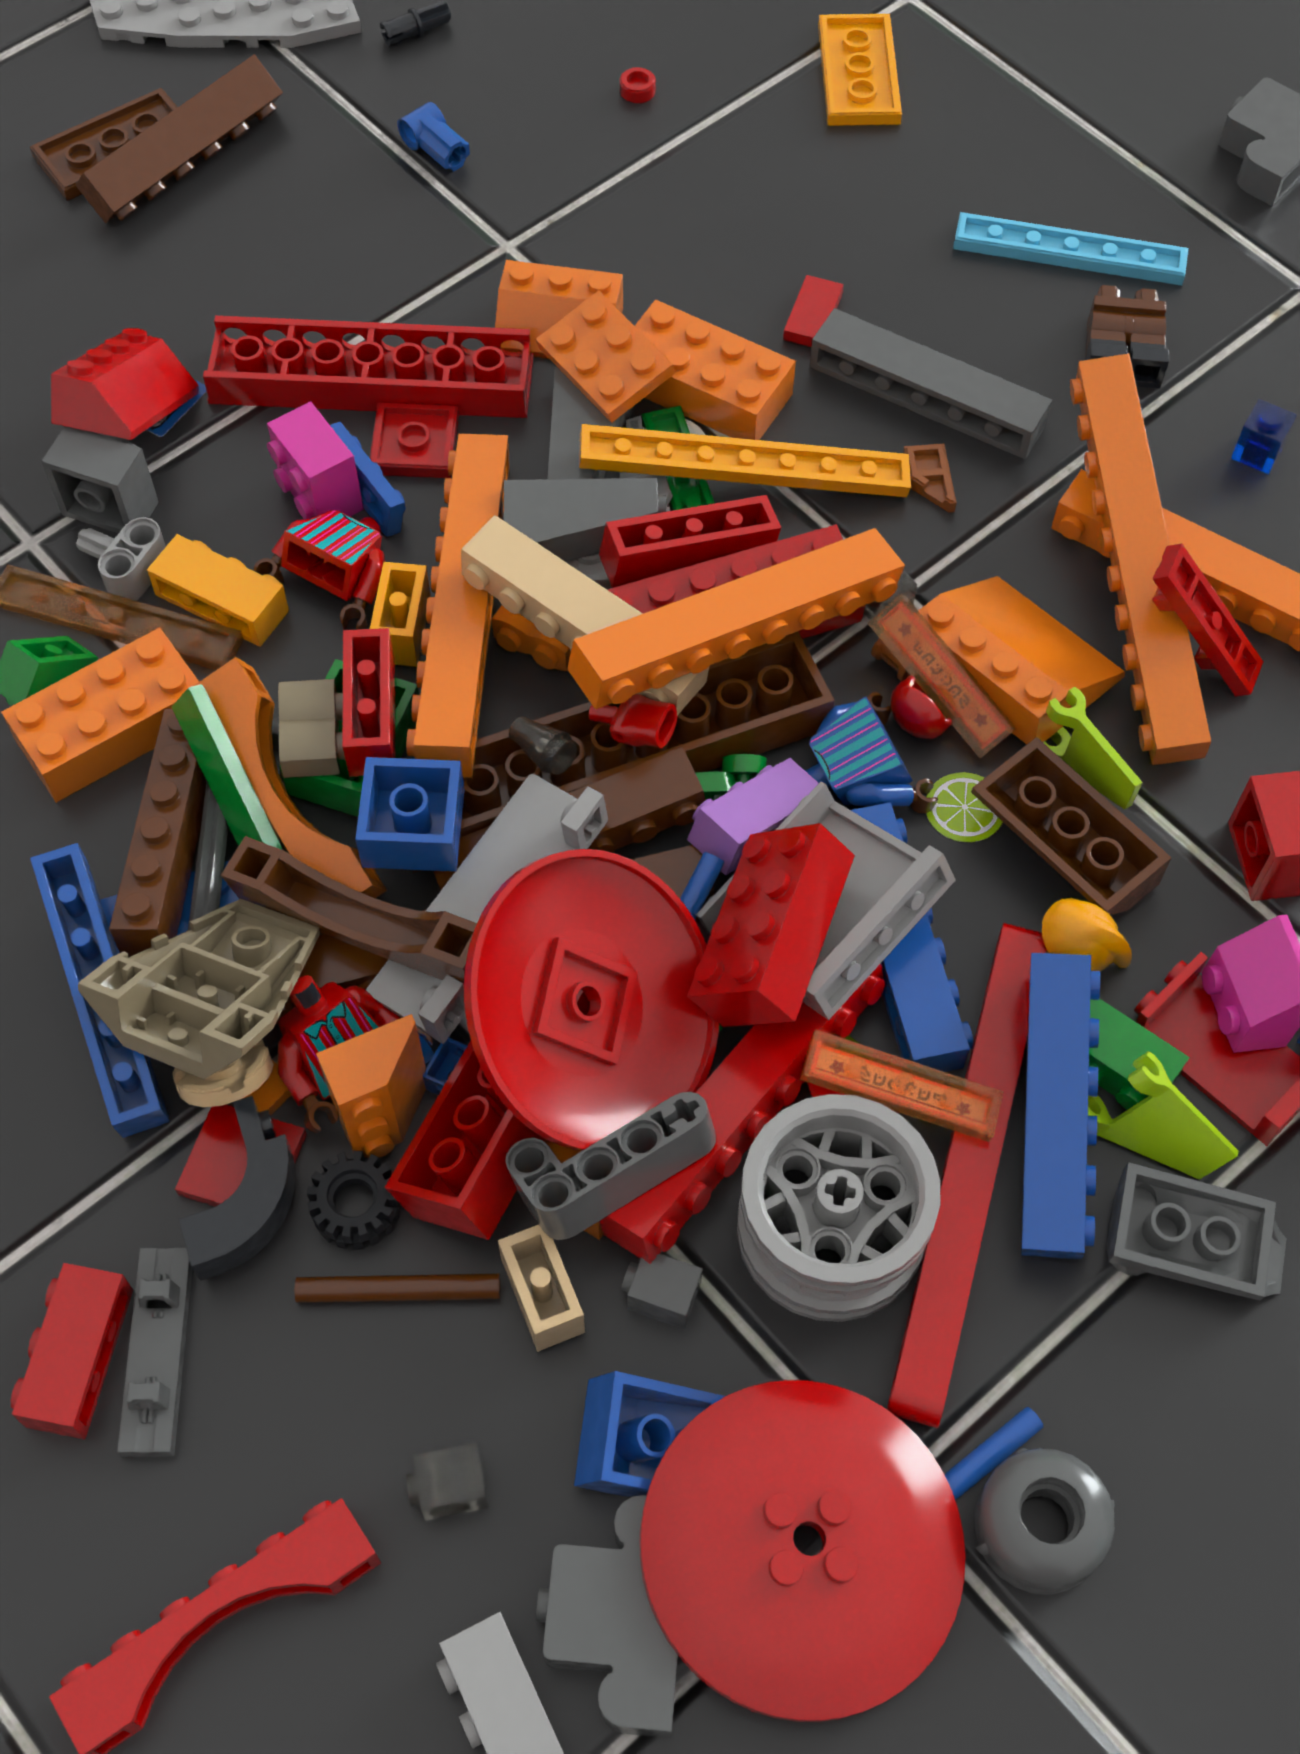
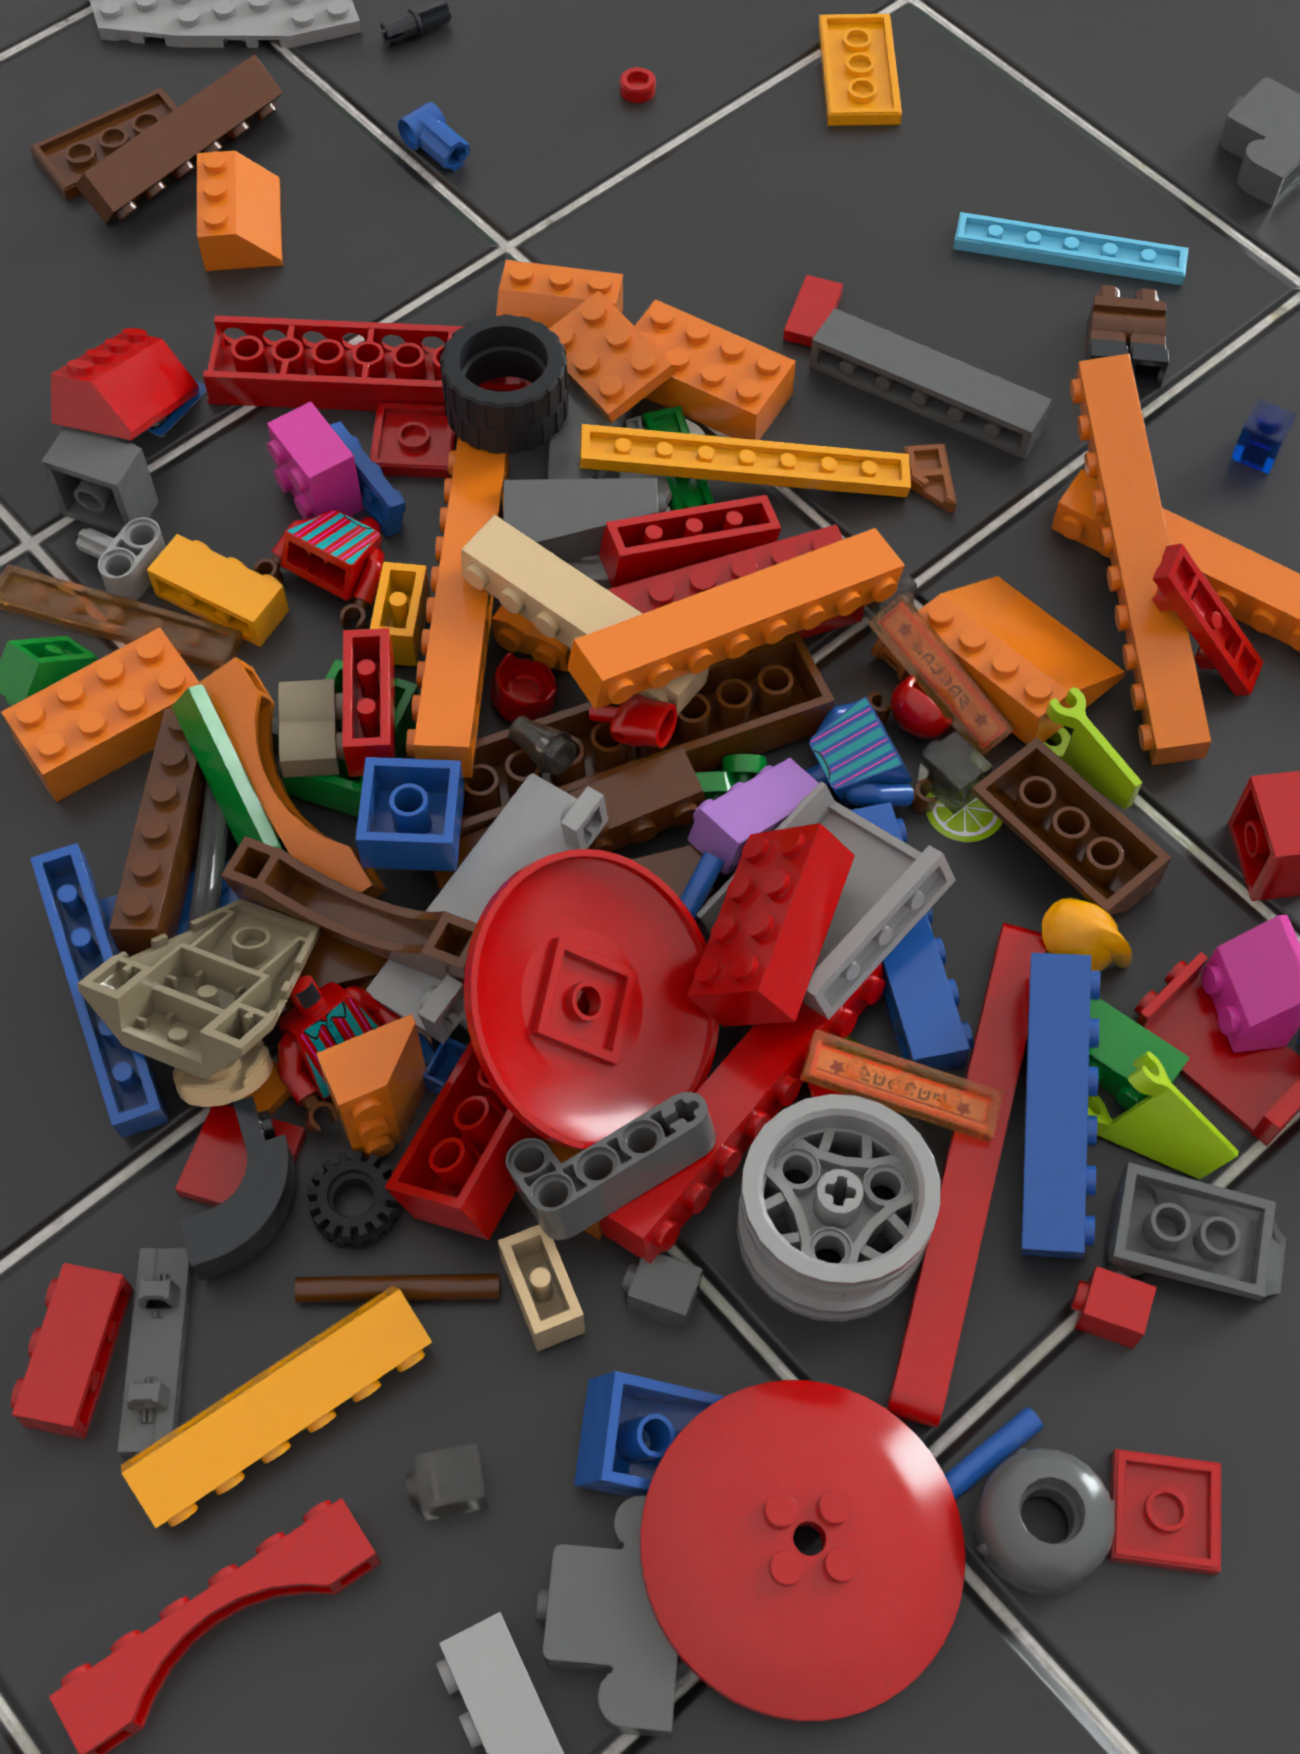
none -> light orange brick [121,1285,432,1528]
none -> orange slope [197,151,283,271]
none -> black tyre [440,314,568,454]
none -> red hair [490,652,557,725]
none -> clear smoke brick [917,731,993,814]
none -> red brick [1070,1266,1157,1349]
none -> red tile [1108,1449,1221,1575]

